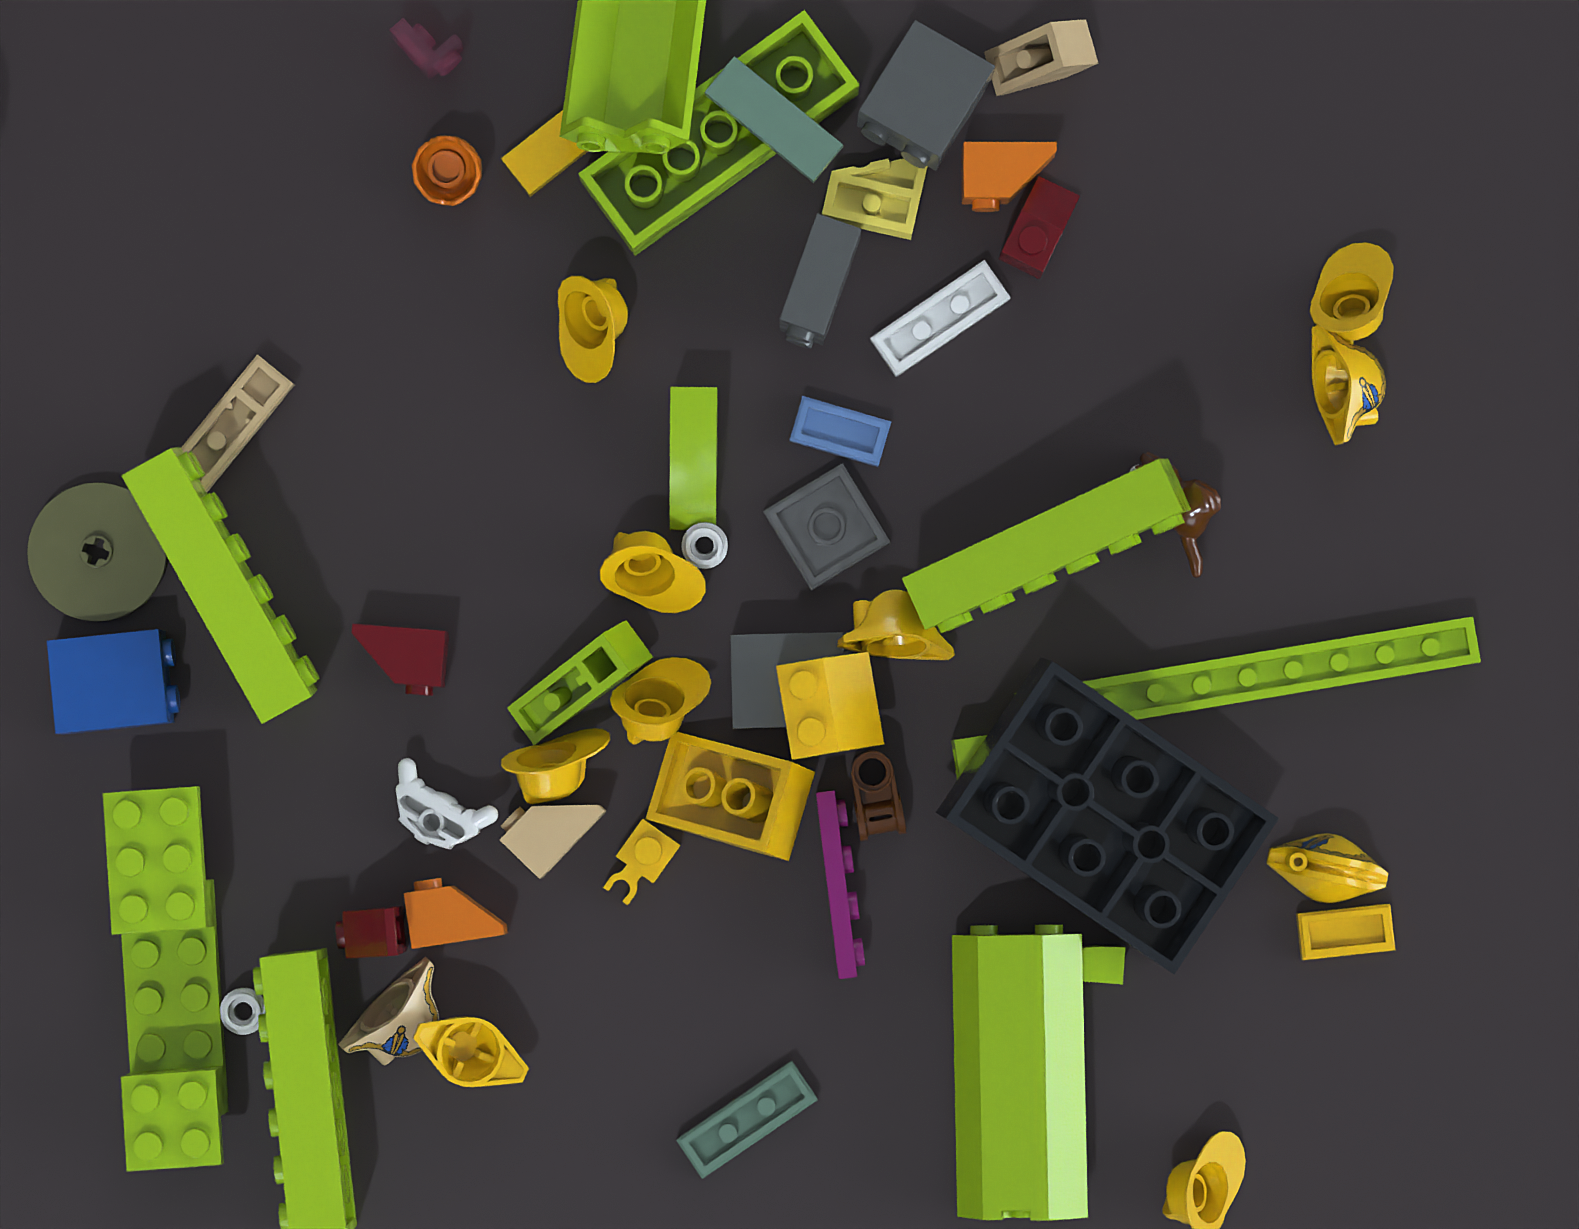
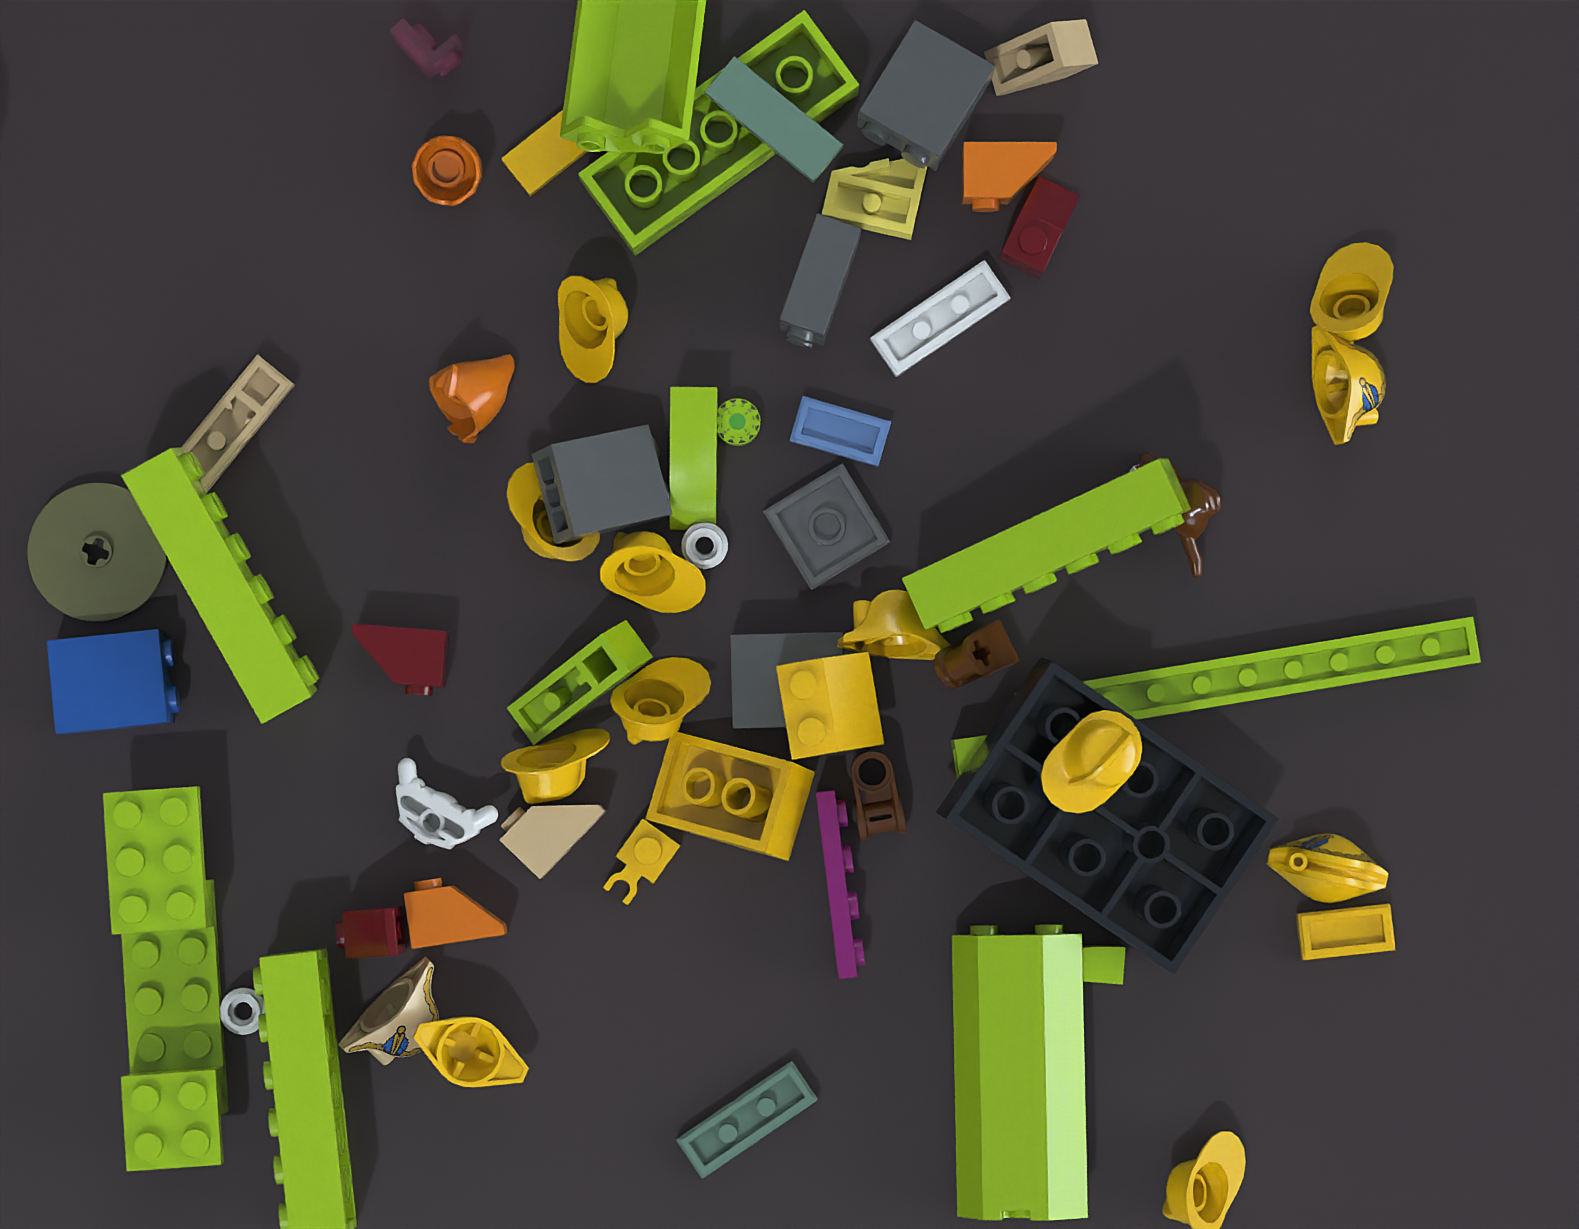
none -> orange hat [429,354,515,443]
none -> yellow piece [506,463,600,562]
none -> dark grey brick [531,424,672,544]
none -> lime tile [717,398,761,446]
none -> reddish brown piece [934,619,1020,689]
none -> yellow piece [1041,710,1142,813]

